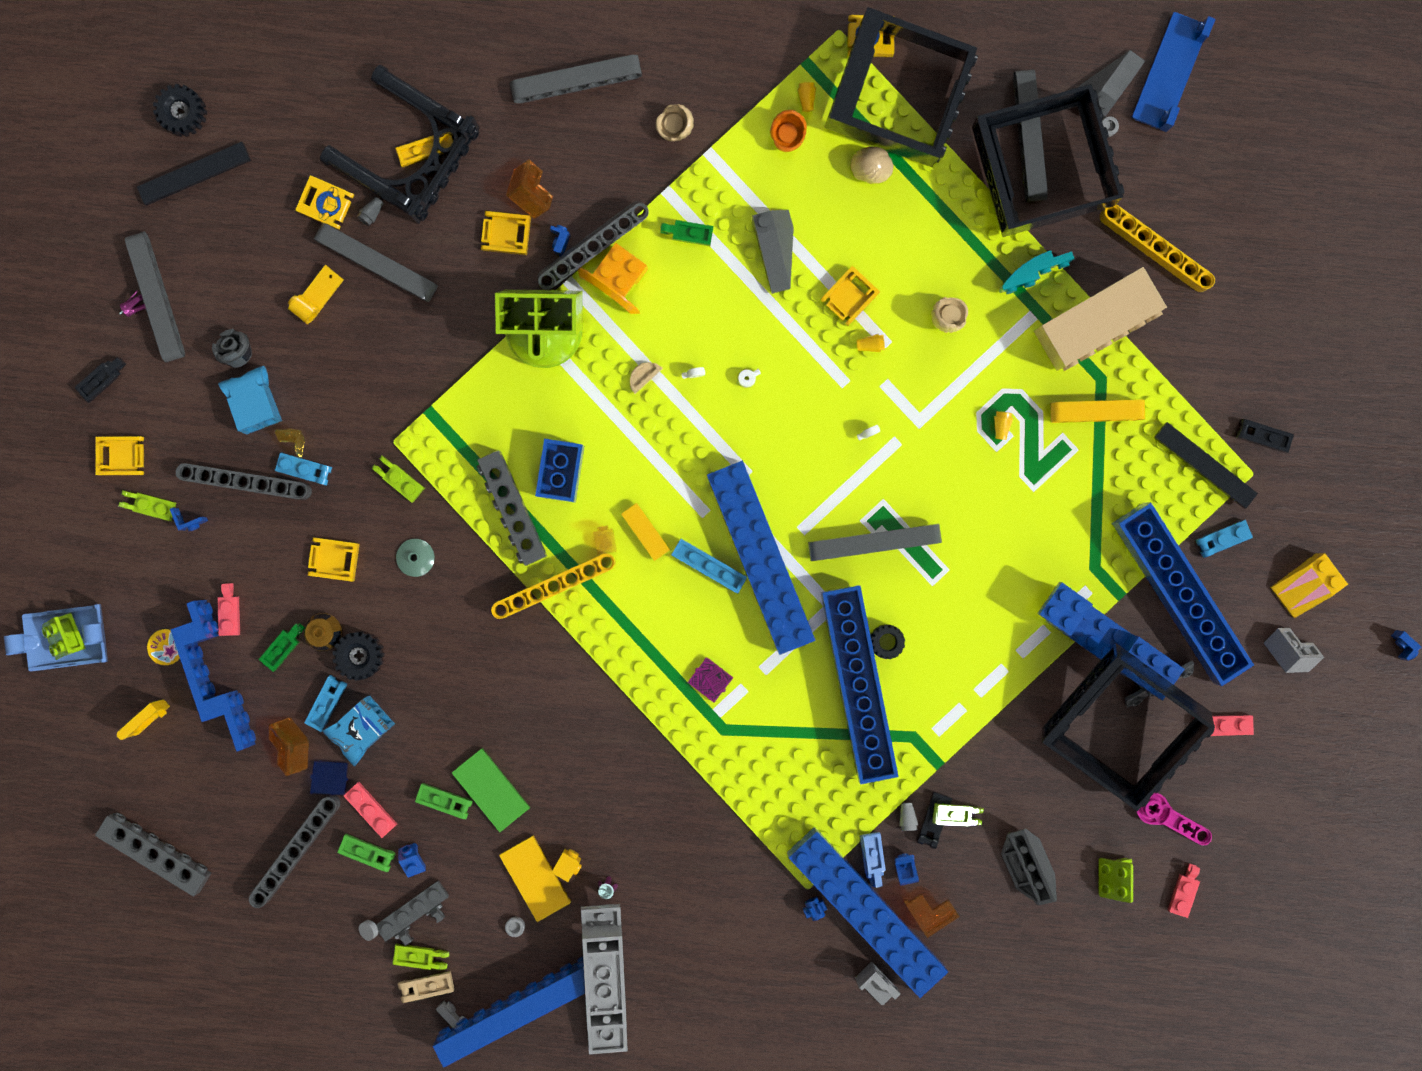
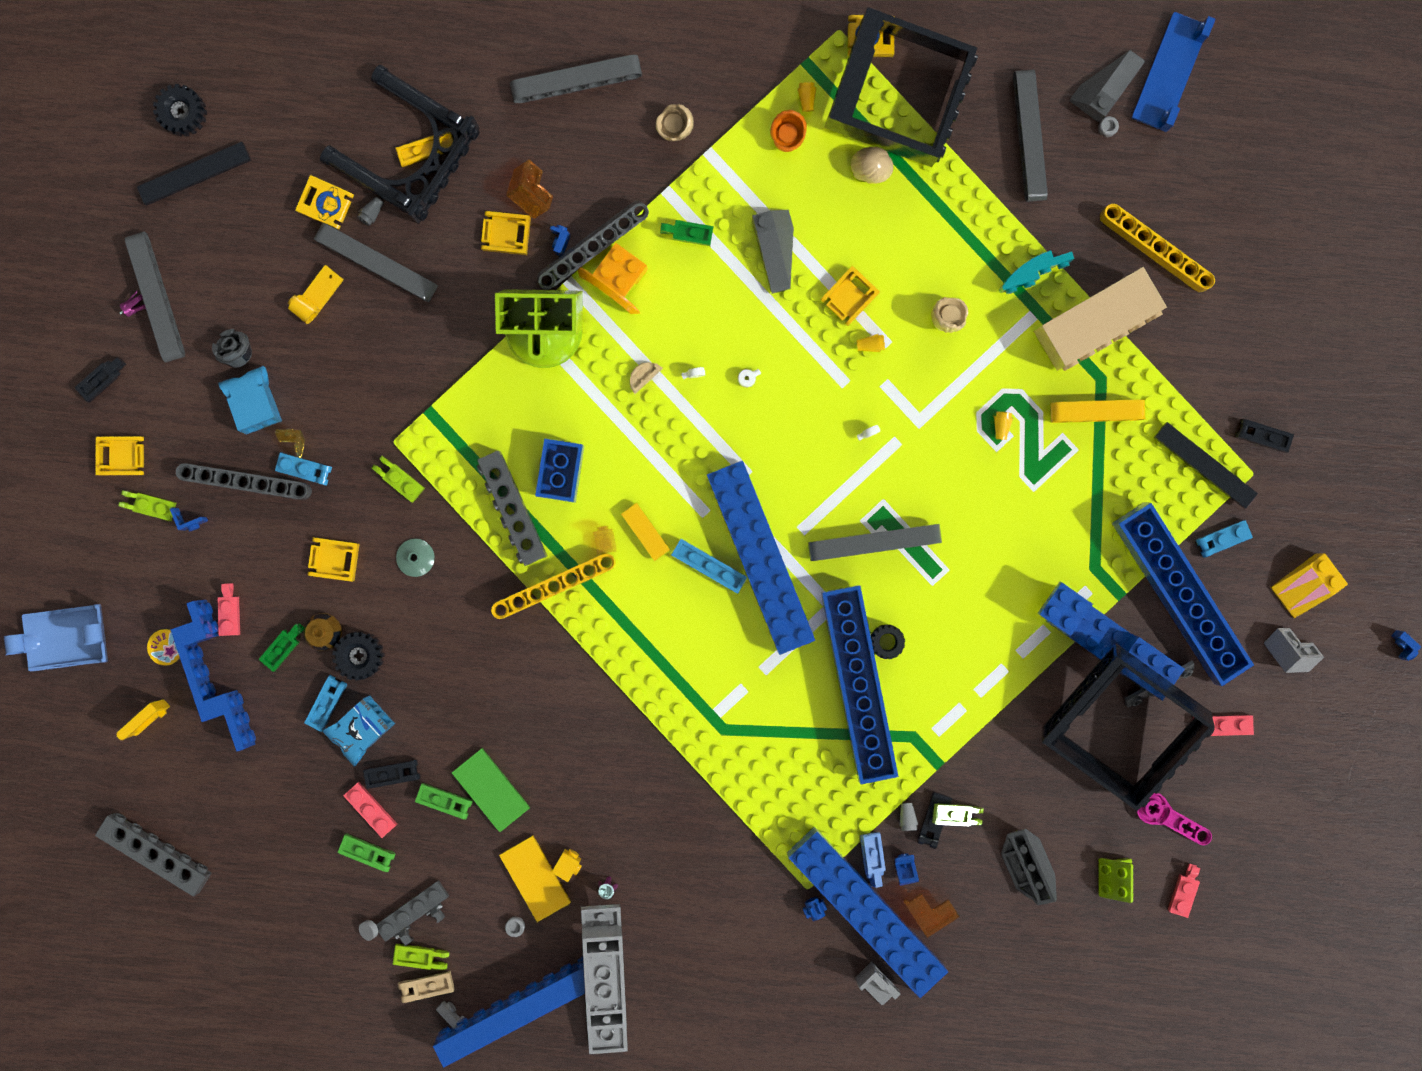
lime bracket [42,613,86,660] -> none
dark grey beam [249,795,341,908] -> none
clear orange panel [269,718,309,776] -> none
clear blue piece [310,761,348,795] -> none
blue bracket [398,843,426,878] -> none
magenta piece [688,657,733,702] -> none
black door [972,84,1124,237] -> none
none -> black plate [363,759,421,789]

